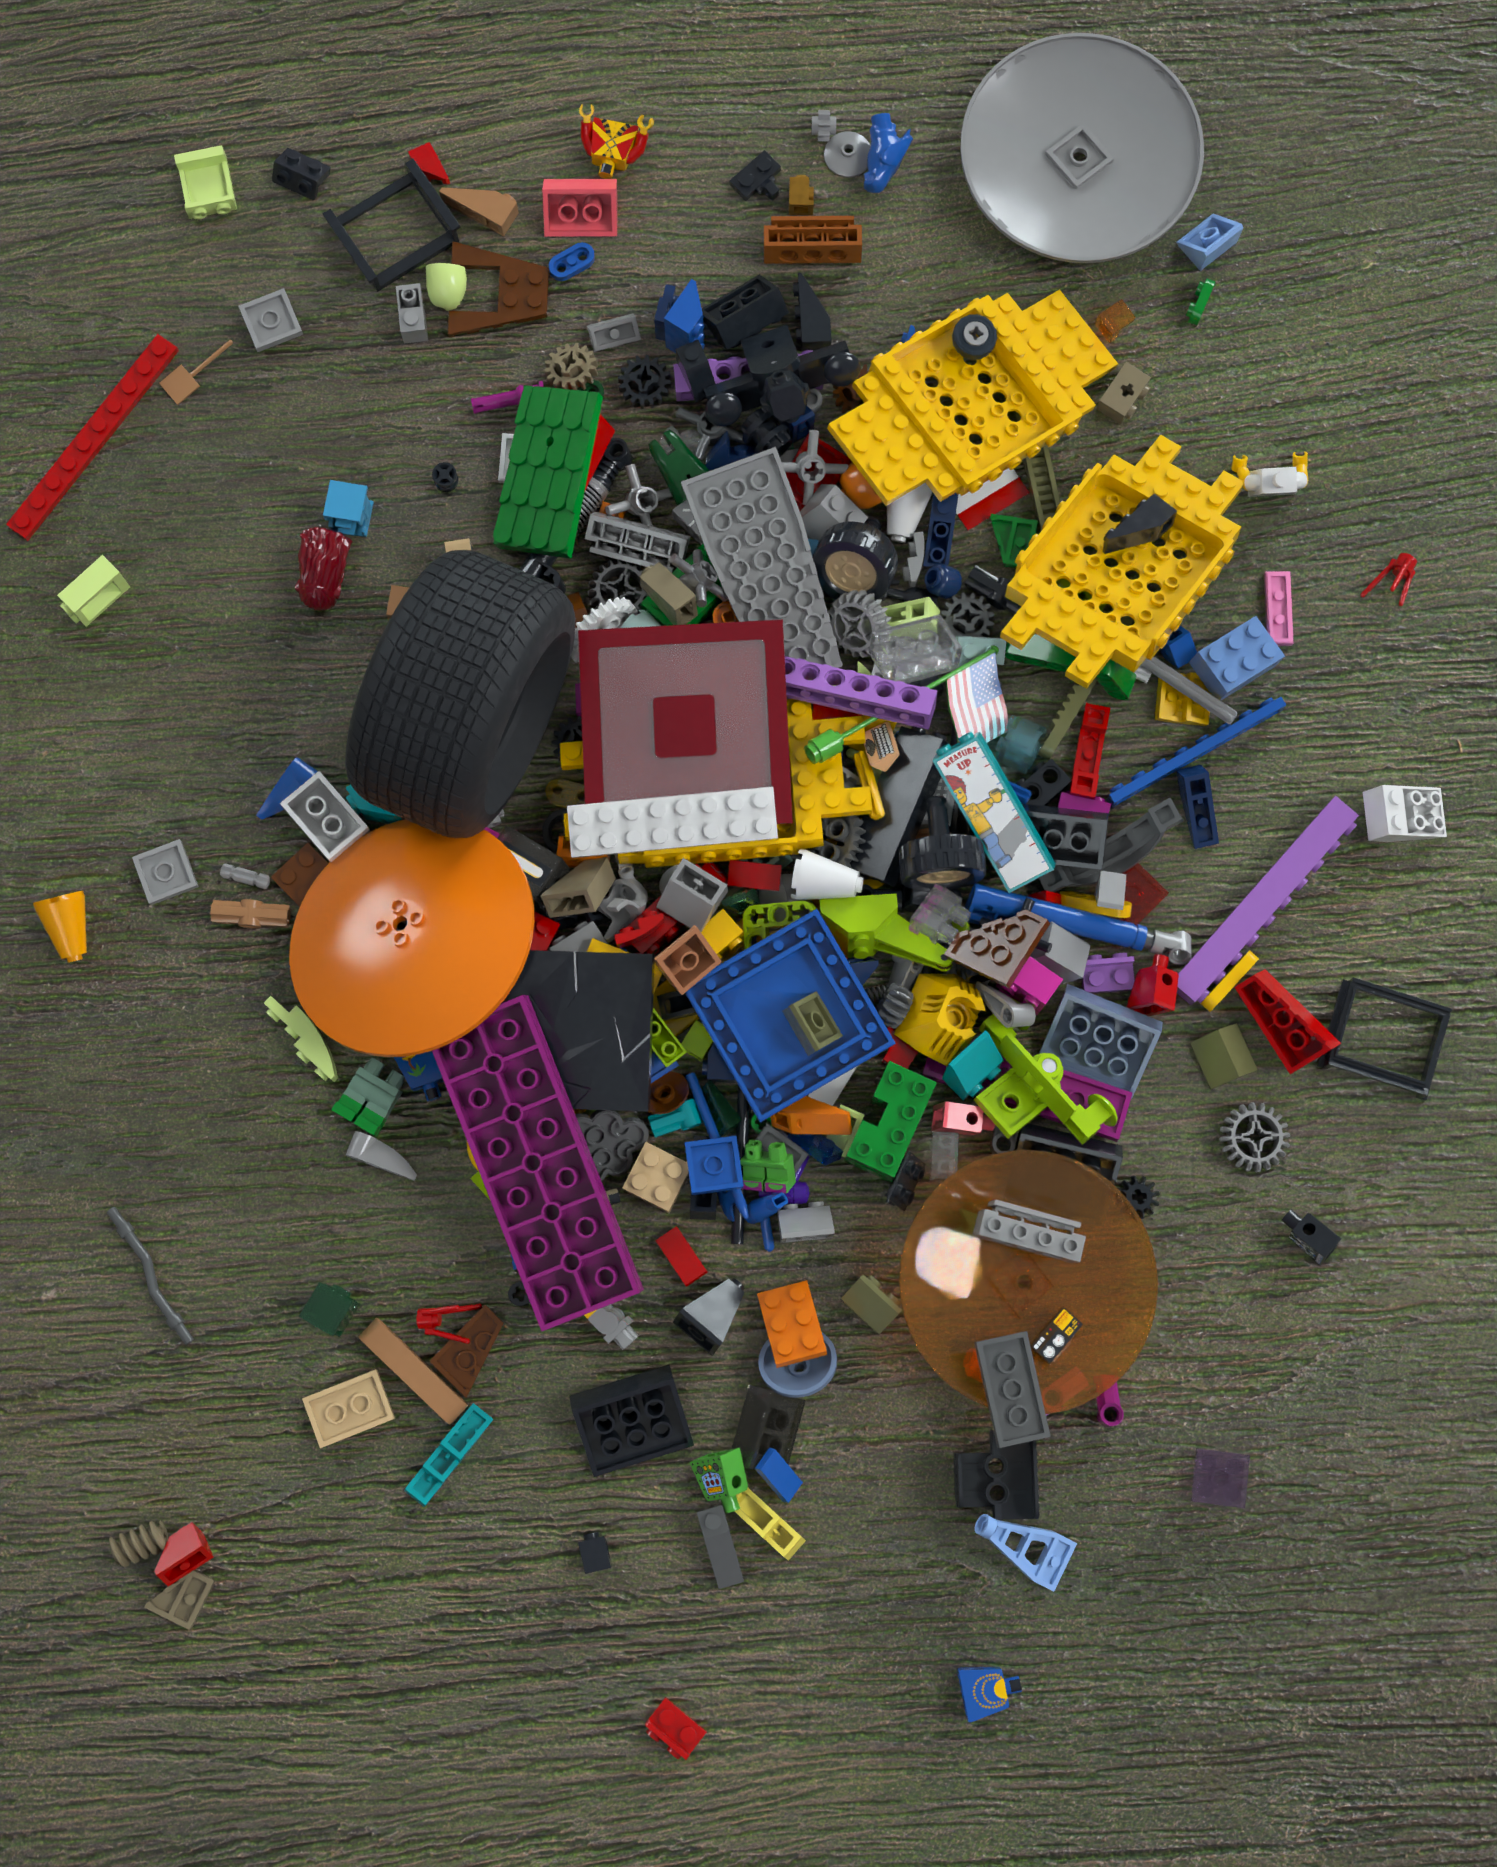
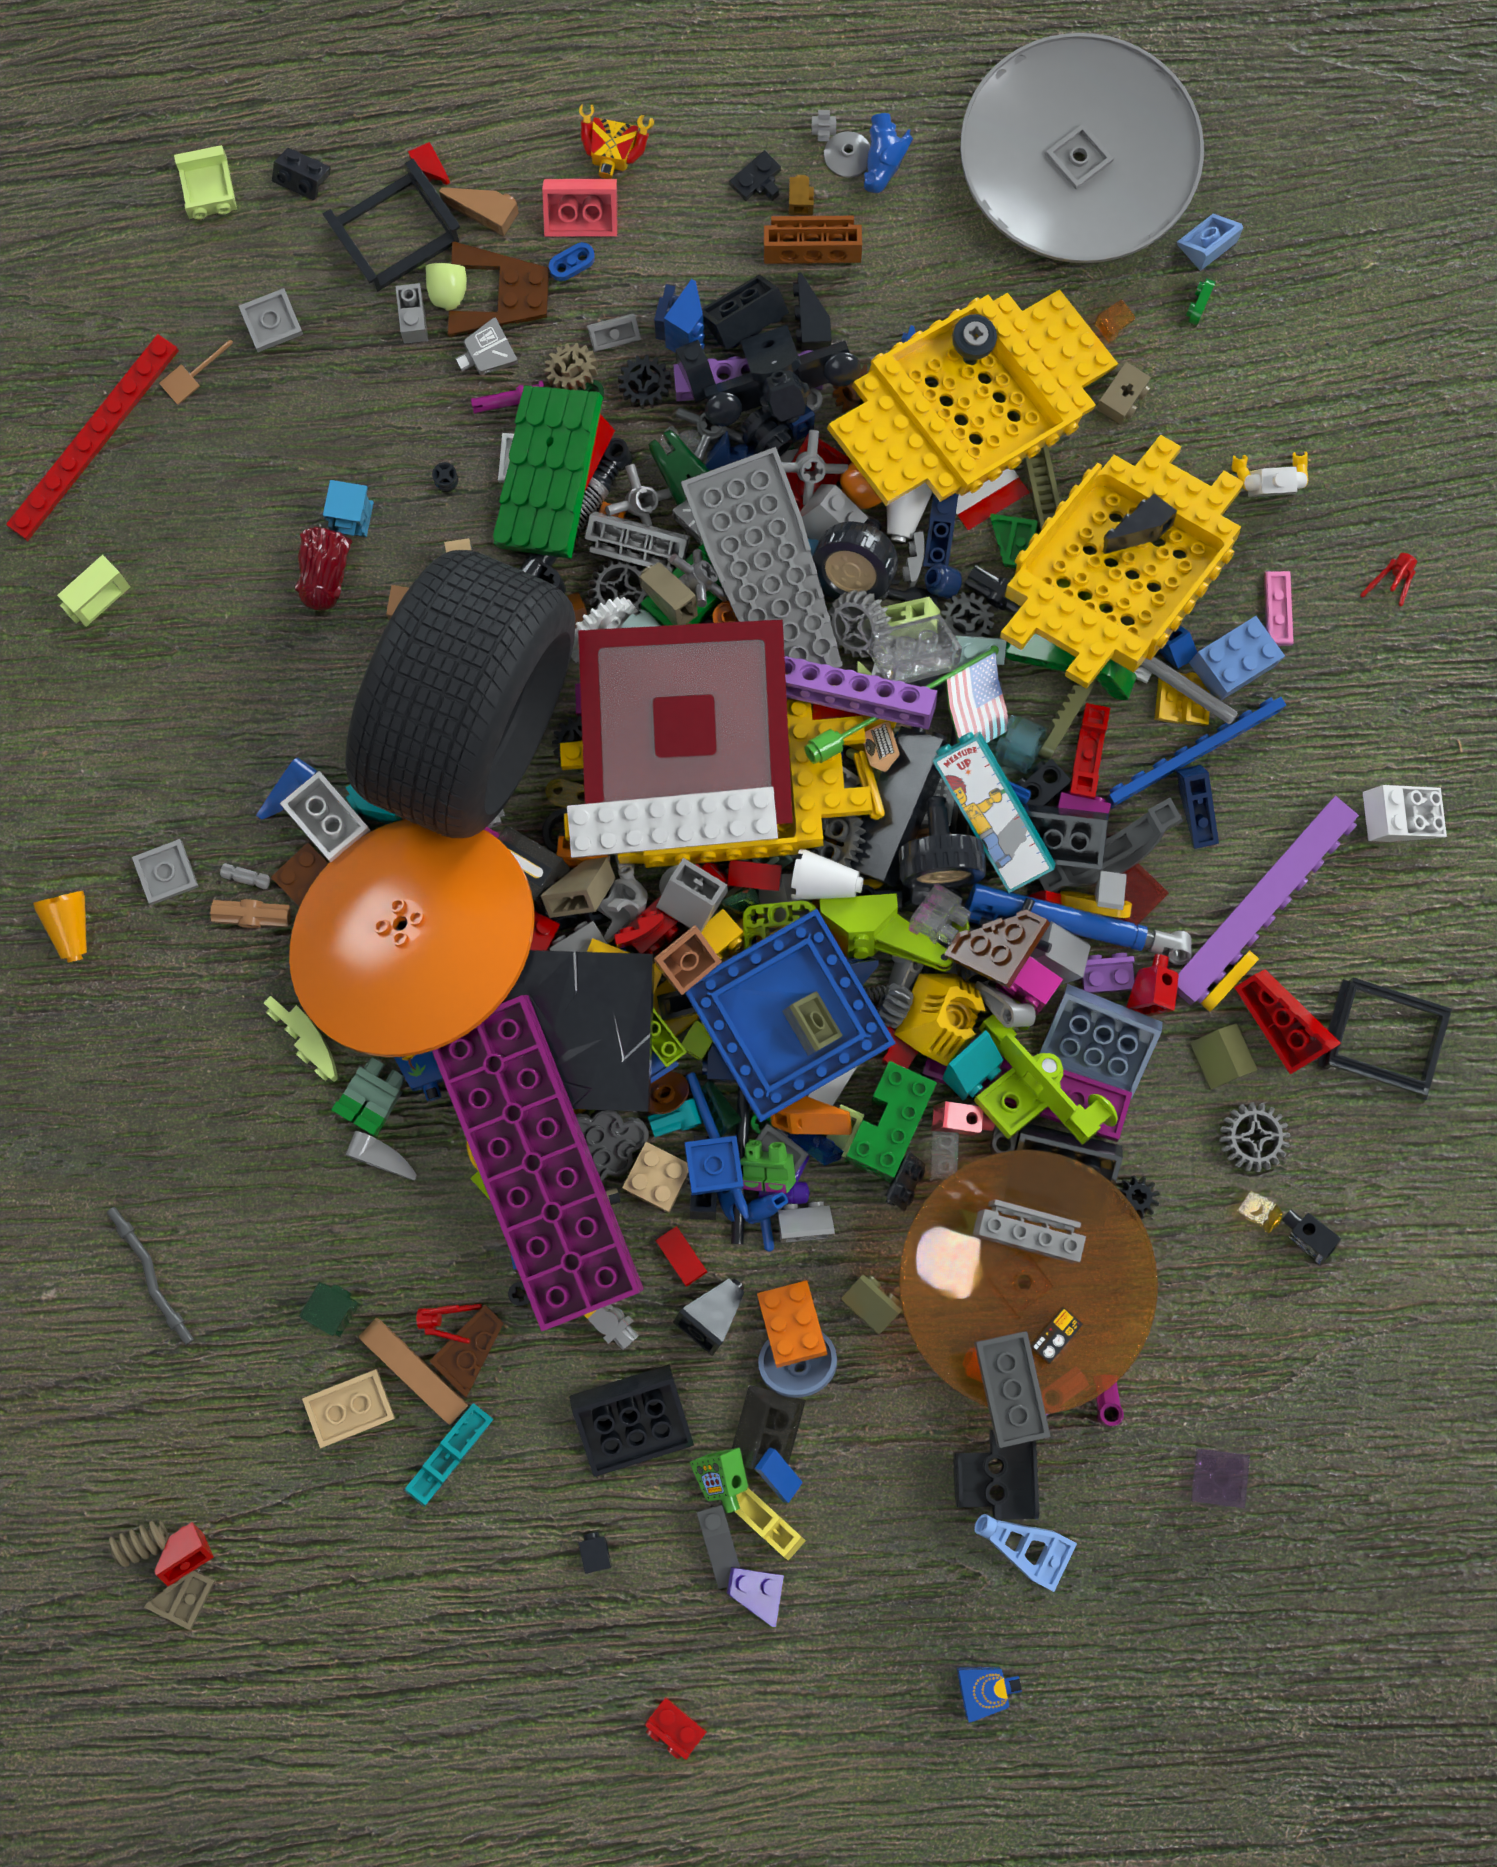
none -> light grey torso [455,317,518,375]
none -> wing [727,1567,784,1627]
none -> clear yellow bracket [1237,1190,1283,1233]

